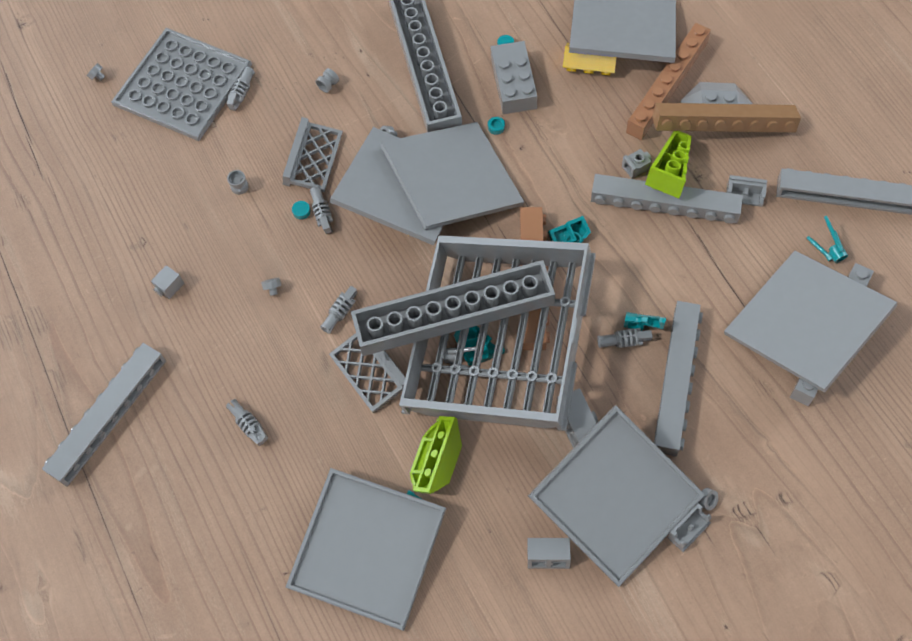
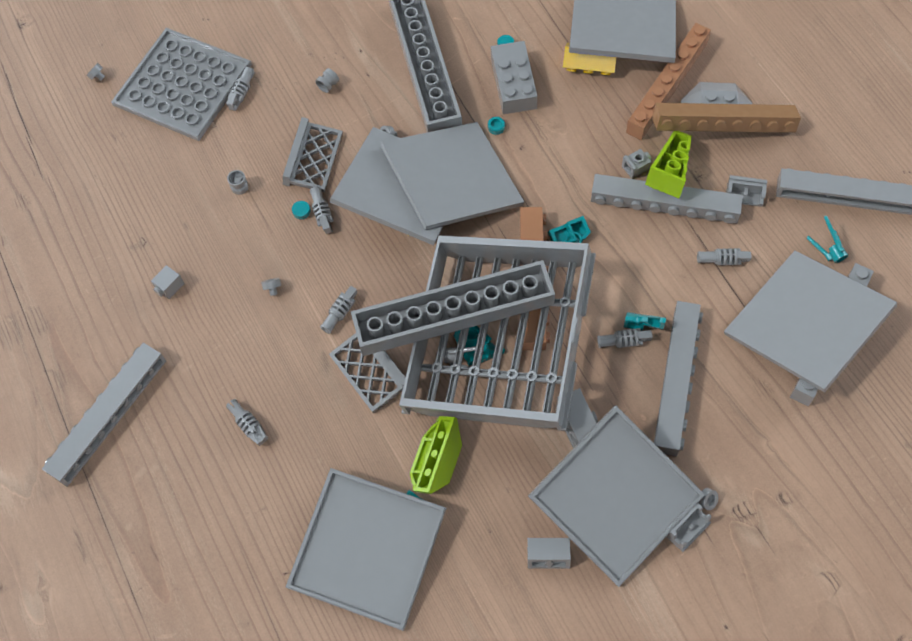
none -> light grey hinge [697,248,751,265]

